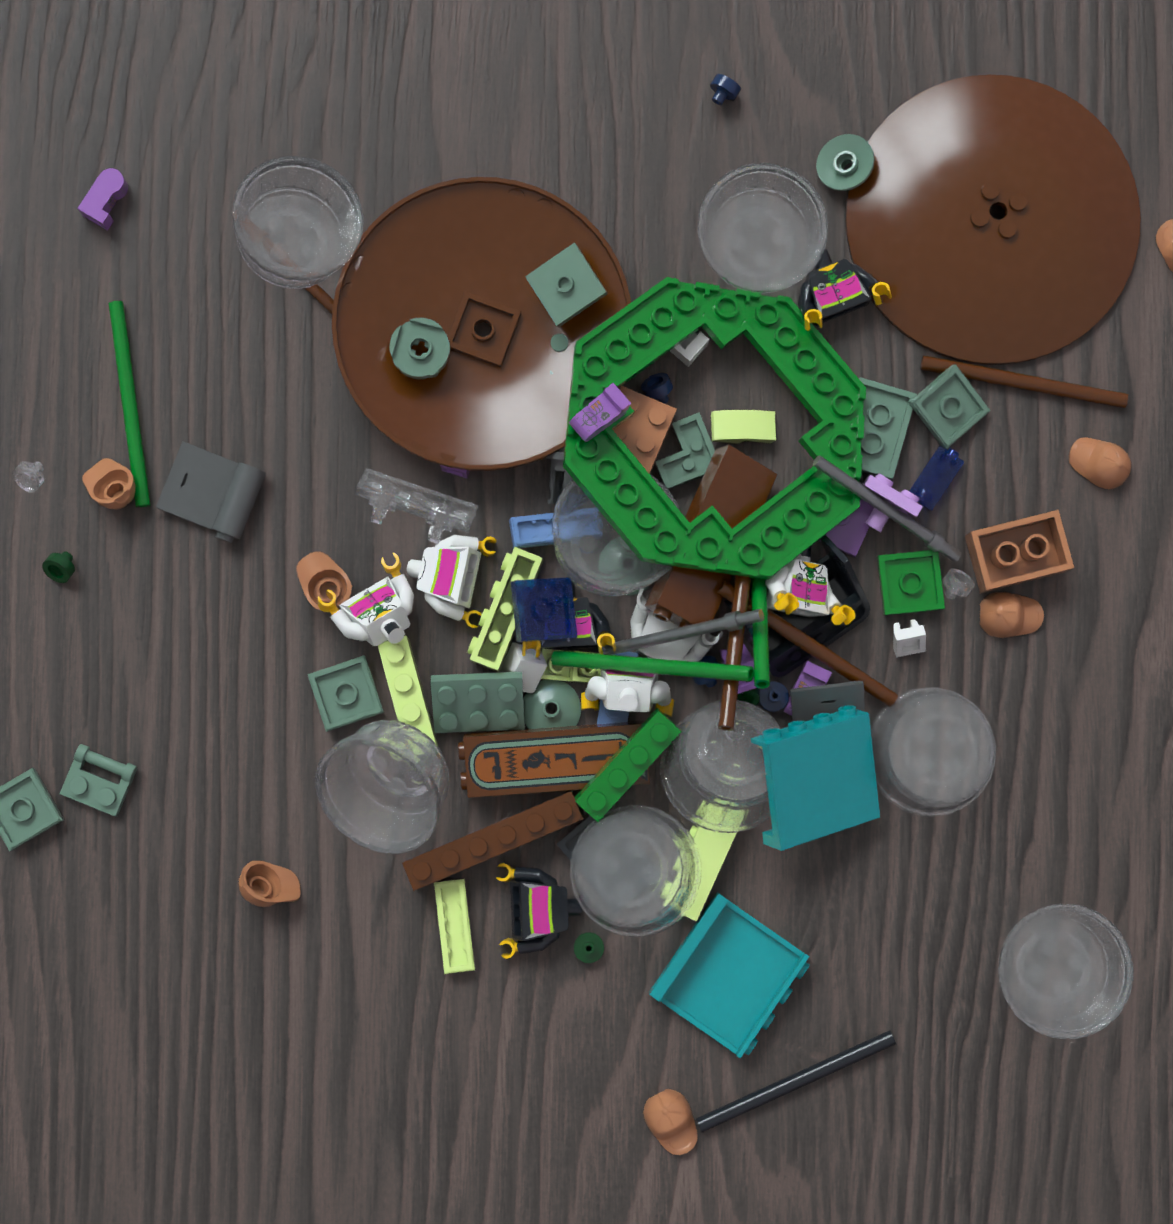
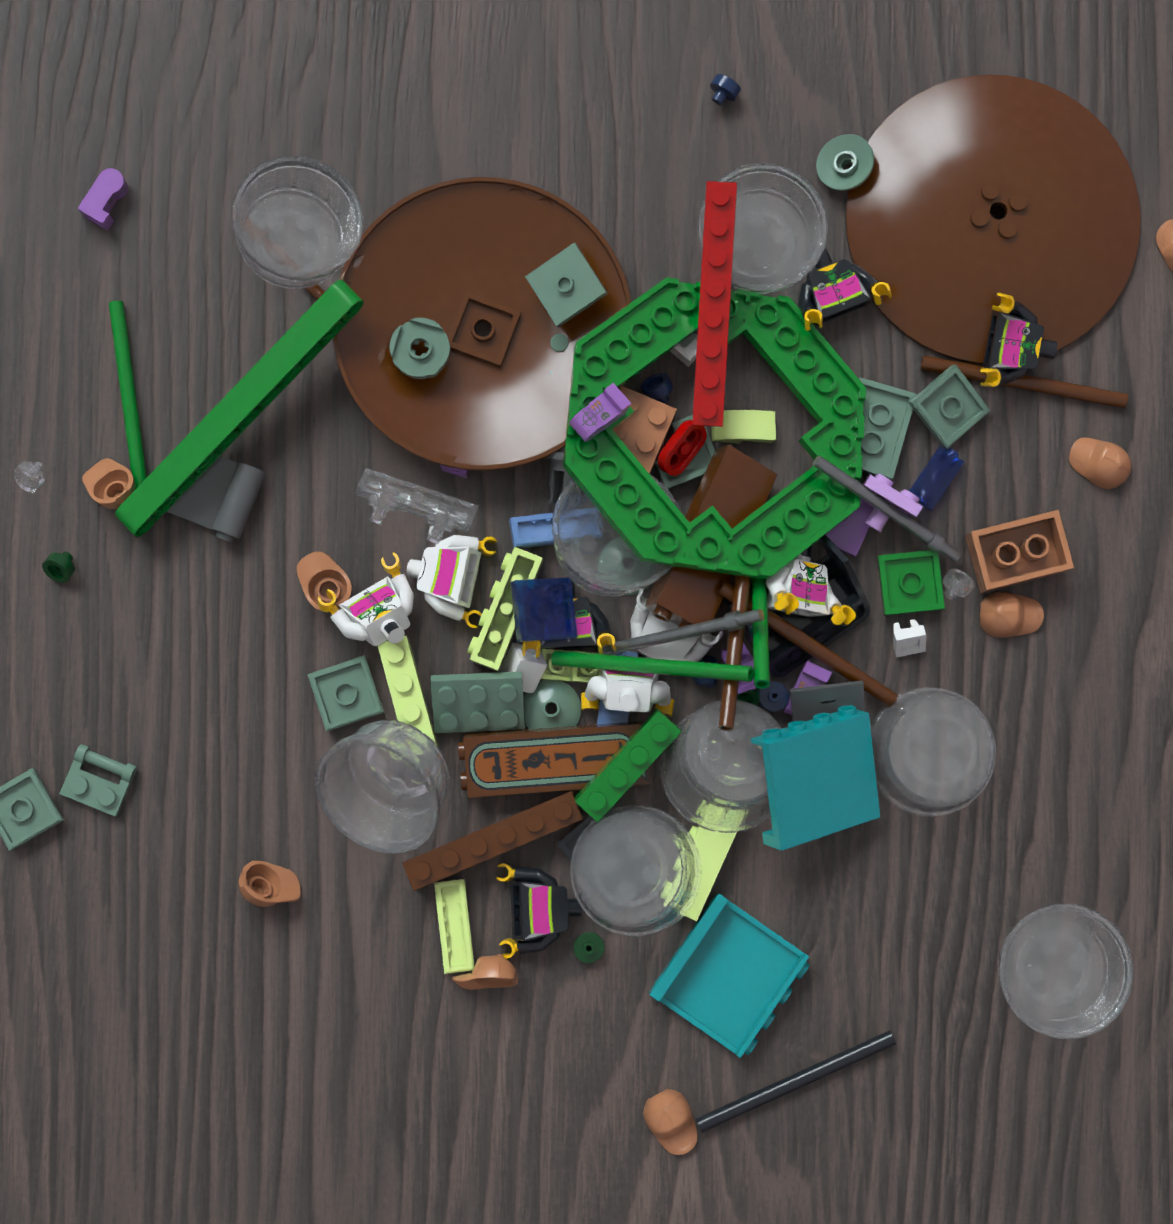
none -> green beam [115,280,364,537]
none -> nougat piece [452,954,518,990]
none -> red plate [658,420,707,476]
none -> red plate [692,181,737,427]
none -> torso [980,293,1057,387]

